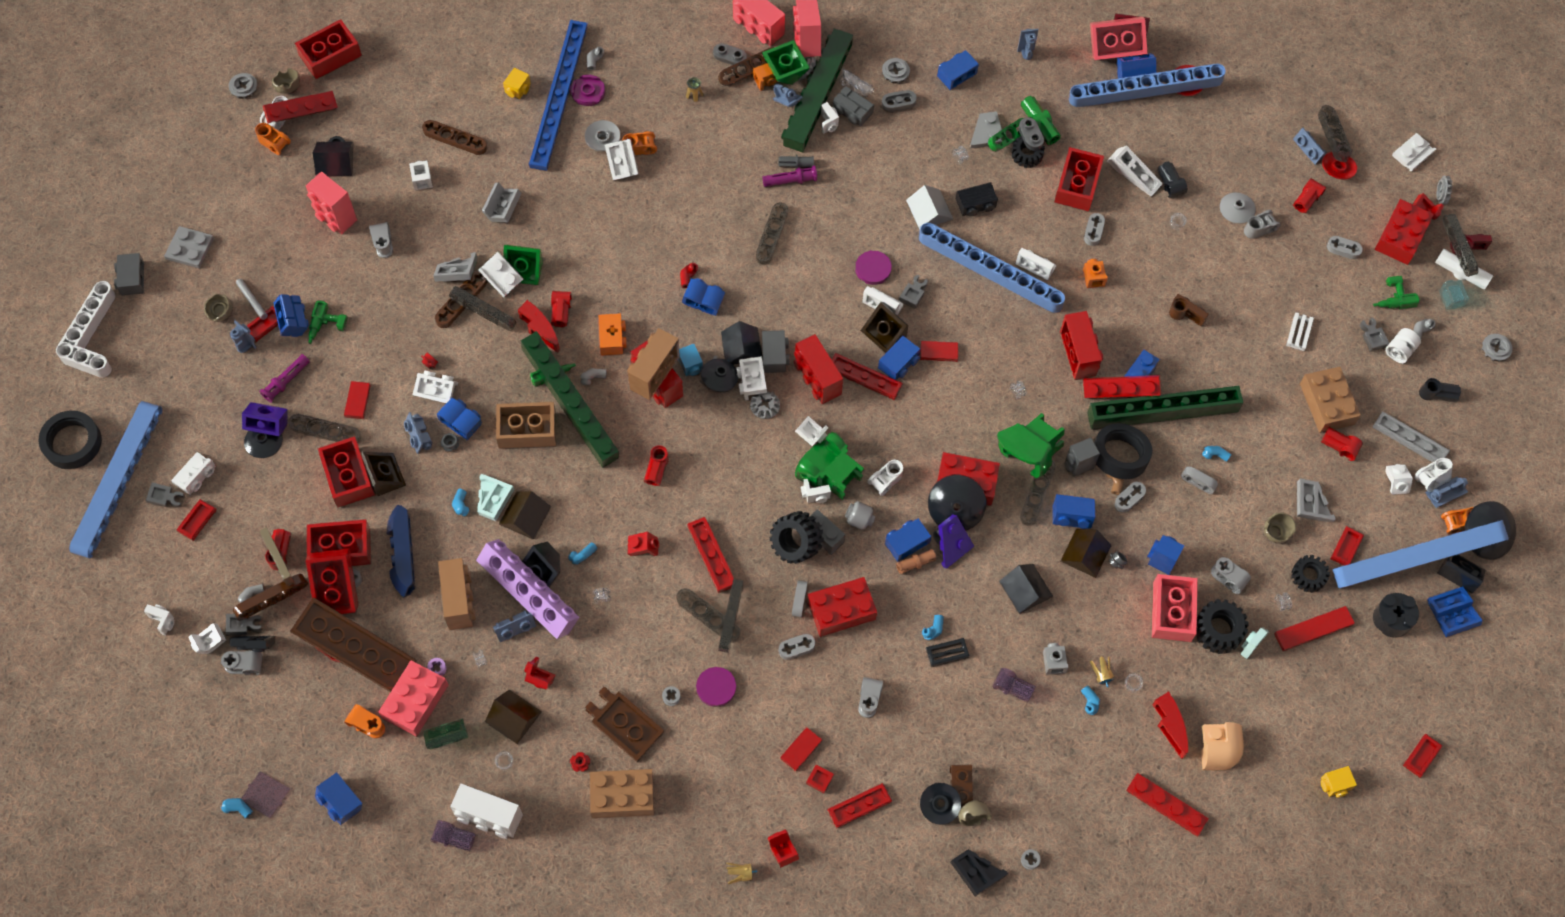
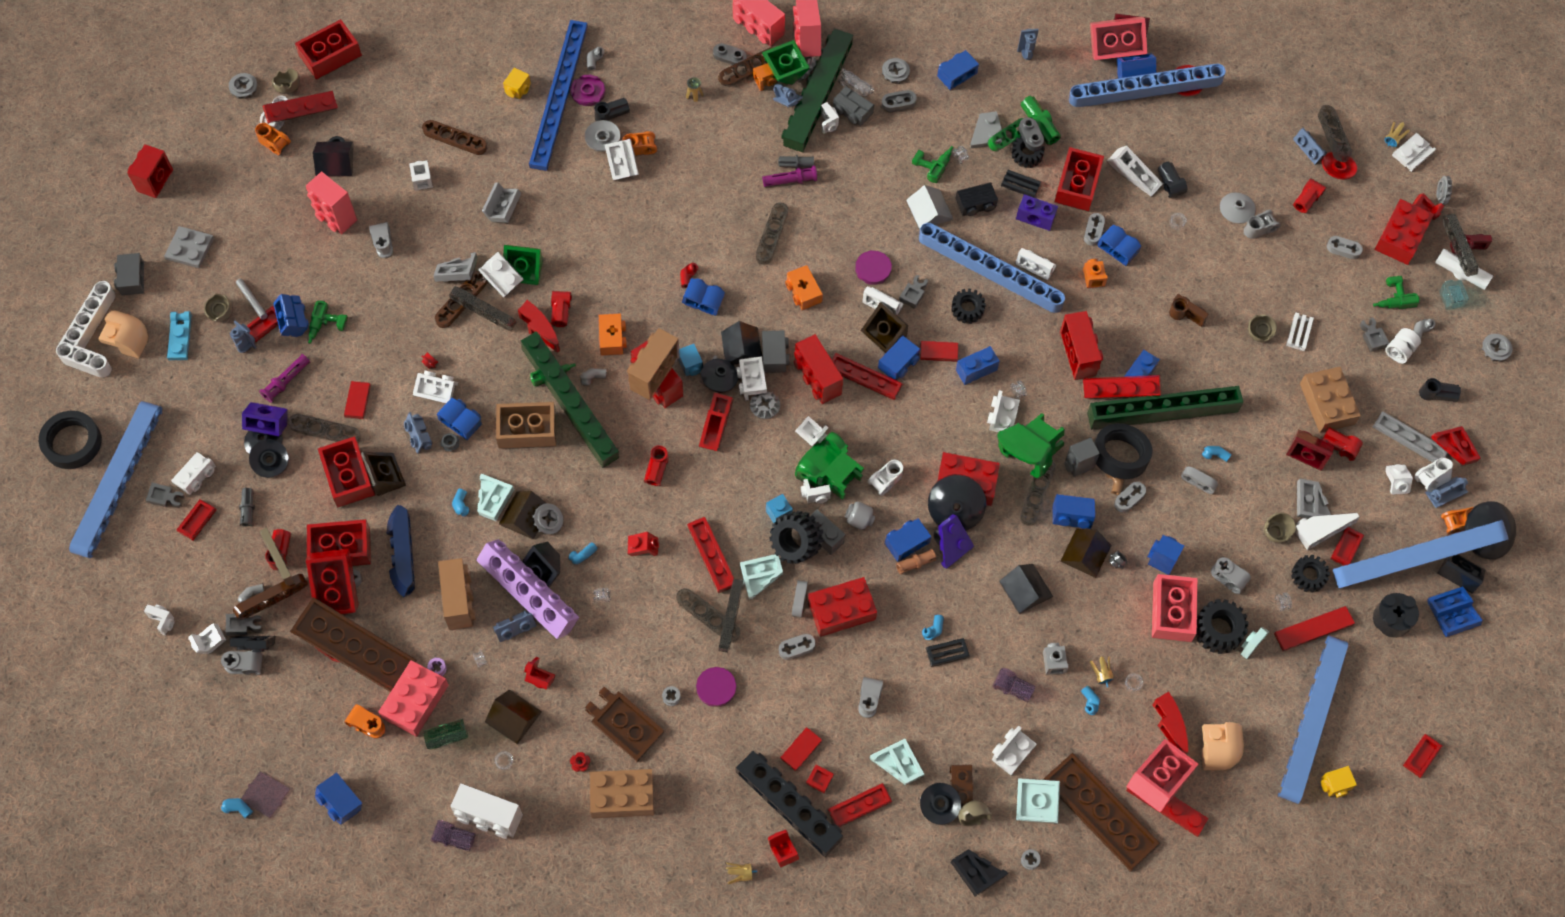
none -> light nougat brick [98,310,149,359]
none -> red brick [127,144,173,198]
none -> medium azure plate [167,311,192,361]
none -> dark grey axle [239,488,255,527]
none -> black dish [249,439,289,478]
none -> light grey gear [533,503,563,535]
none -> black piece [594,98,630,121]
none -> red slope [699,393,734,451]
none -> black brick [736,751,843,857]
none -> light aqua wing [740,554,783,600]
none -> dark azure brick [766,494,793,523]
none -> orange brick [785,265,823,310]
none -> light aqua wing [870,739,924,785]
none -> green piece [912,146,954,183]
none -> black tyre [951,288,986,324]
none -> blue brick [956,346,1000,385]
none -> white bracket [987,390,1020,432]
none -> white bracket [992,726,1036,775]
none -> black tile [1001,170,1041,198]
none -> dark purple brick [1016,194,1058,231]
none -> light aqua tile [1016,778,1060,824]
none -> reddish brown tile [1043,752,1161,872]
none -> blue brick [1097,225,1142,266]
none -> coral brick [1126,739,1198,812]
none -> dark tan hair [1248,314,1277,342]
none -> medium blue beam [1278,635,1348,804]
none -> dark red slope [1286,429,1334,471]
none -> white slope [1295,513,1359,550]
none -> pearl gold piece [1384,122,1410,147]
none -> red wing [1431,426,1481,466]

